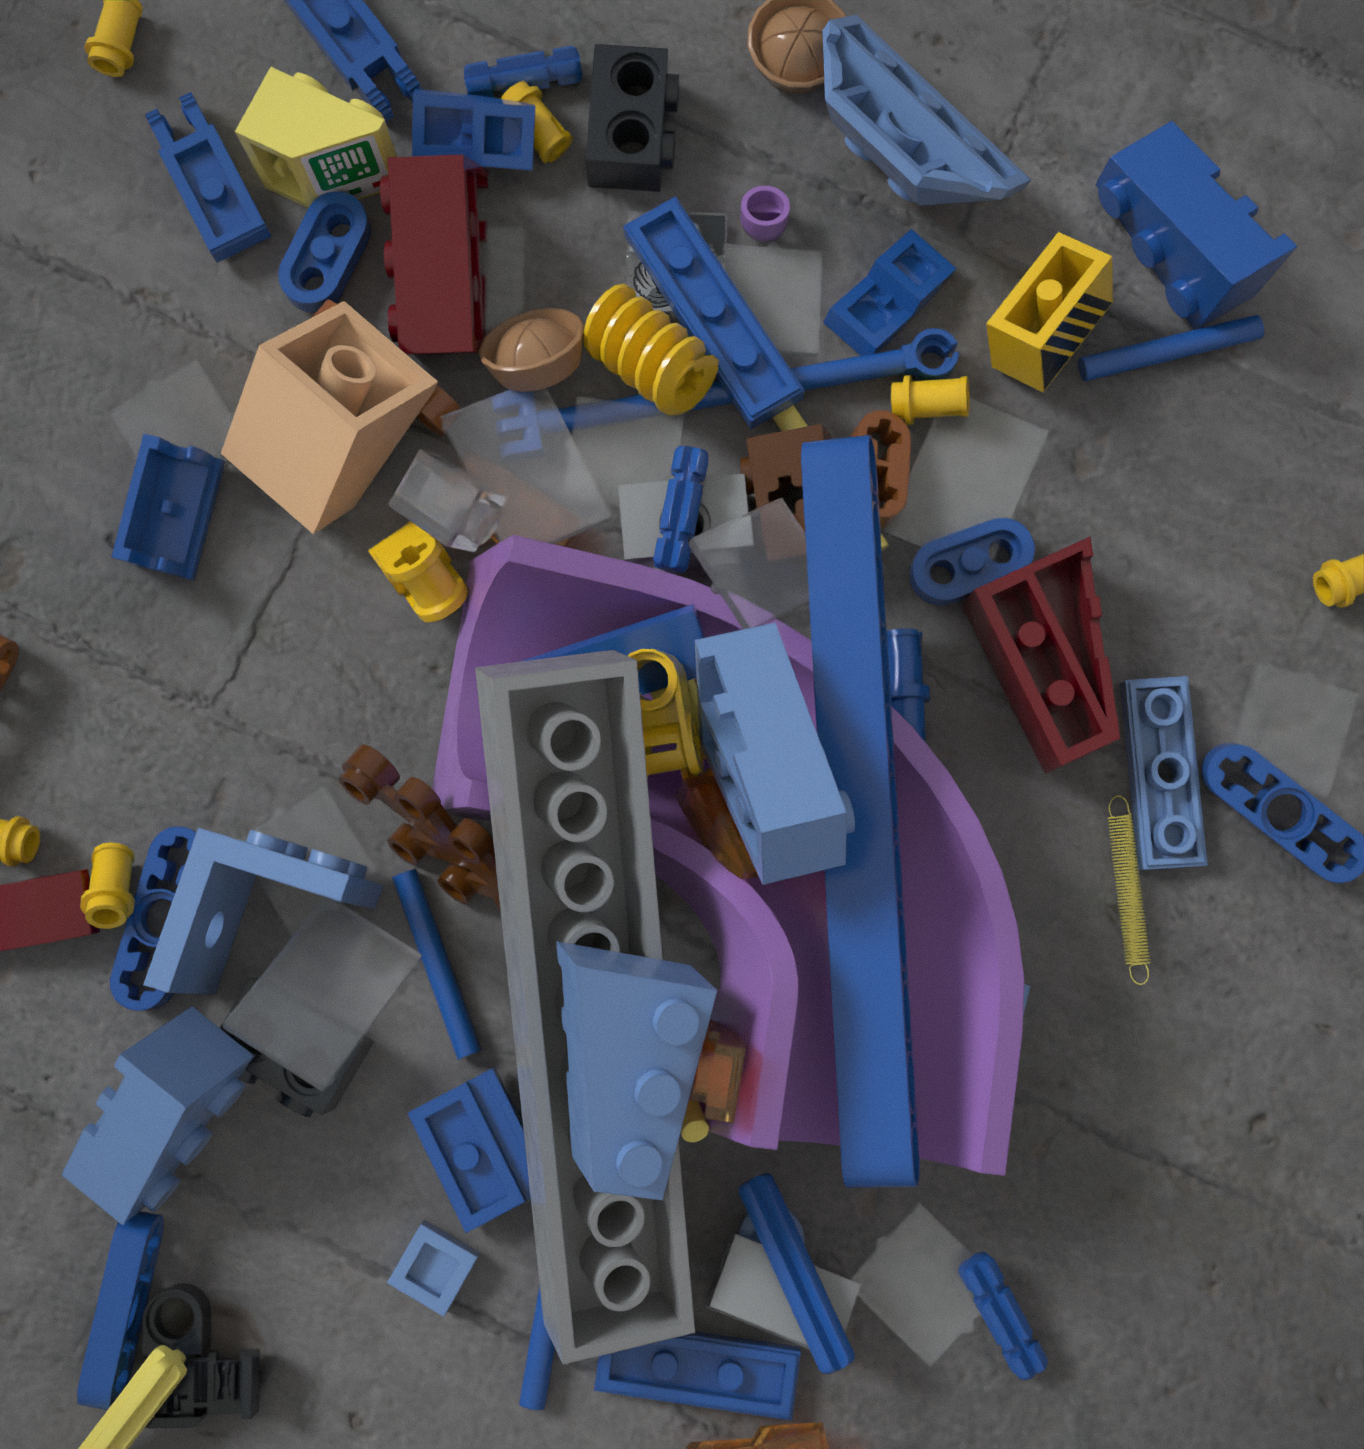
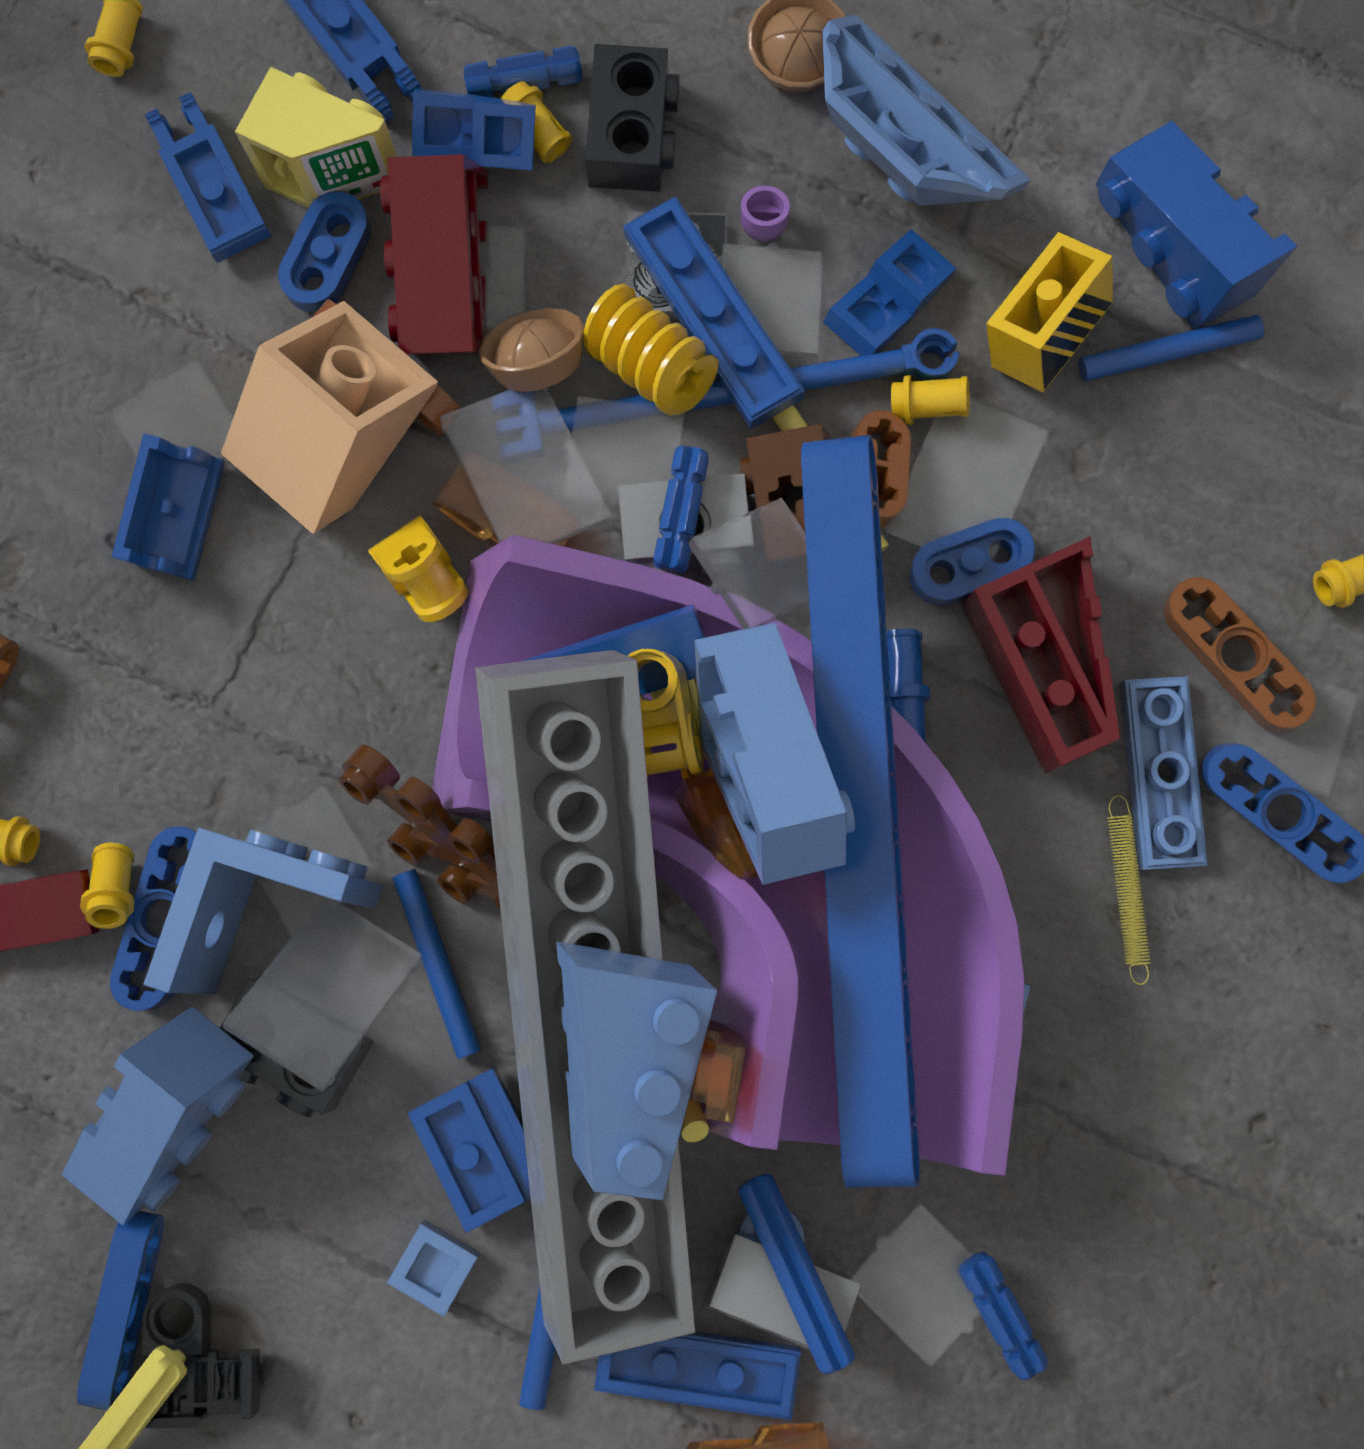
clear brick [388,449,507,552] -> none
none -> dark orange beam [1164,577,1316,733]

